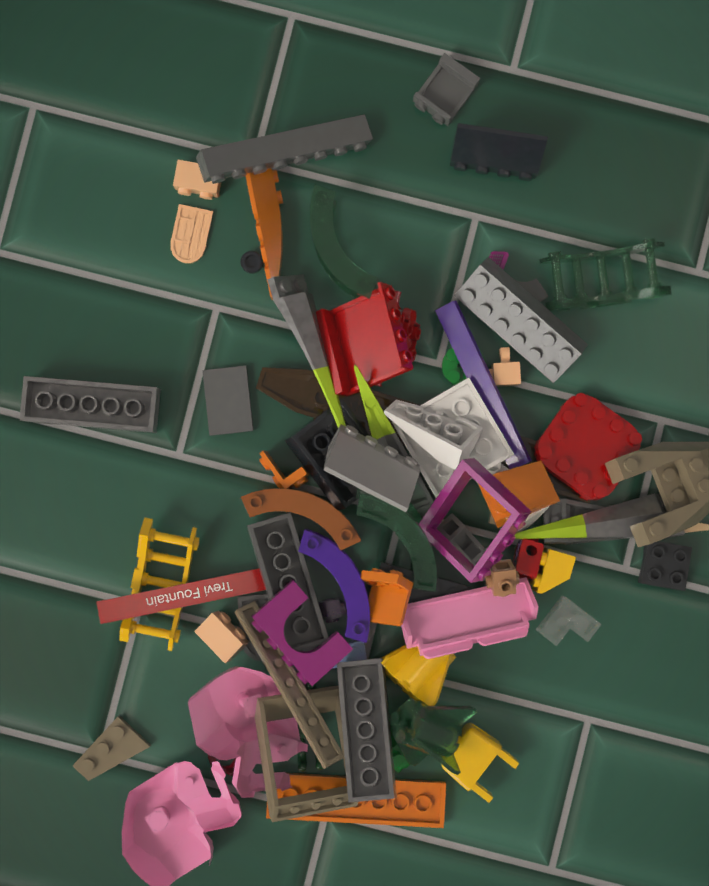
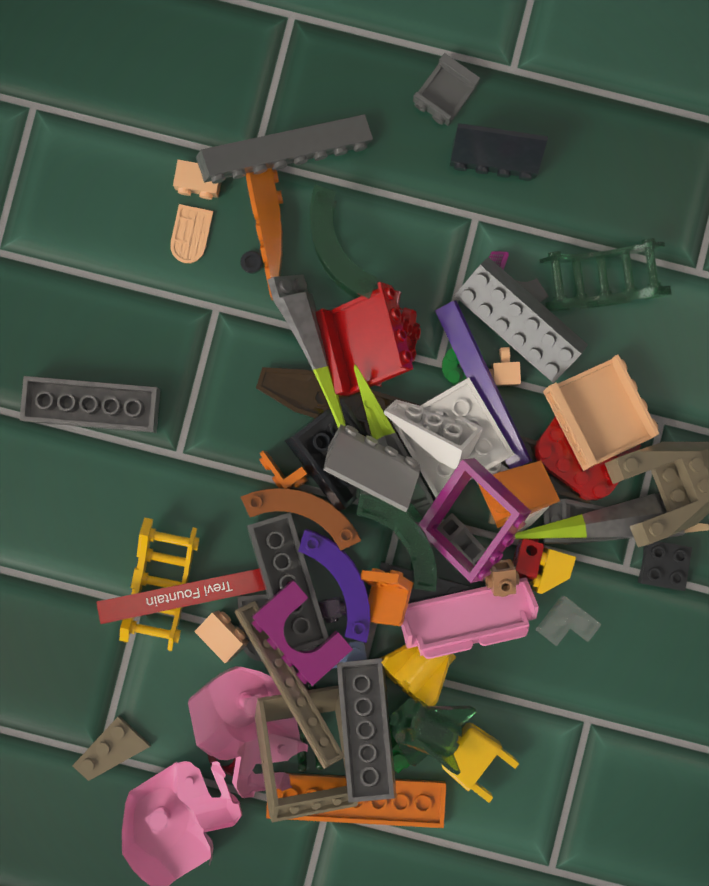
dark grey tile [202,366,254,436] -> none
none -> light nougat panel [543,355,659,471]

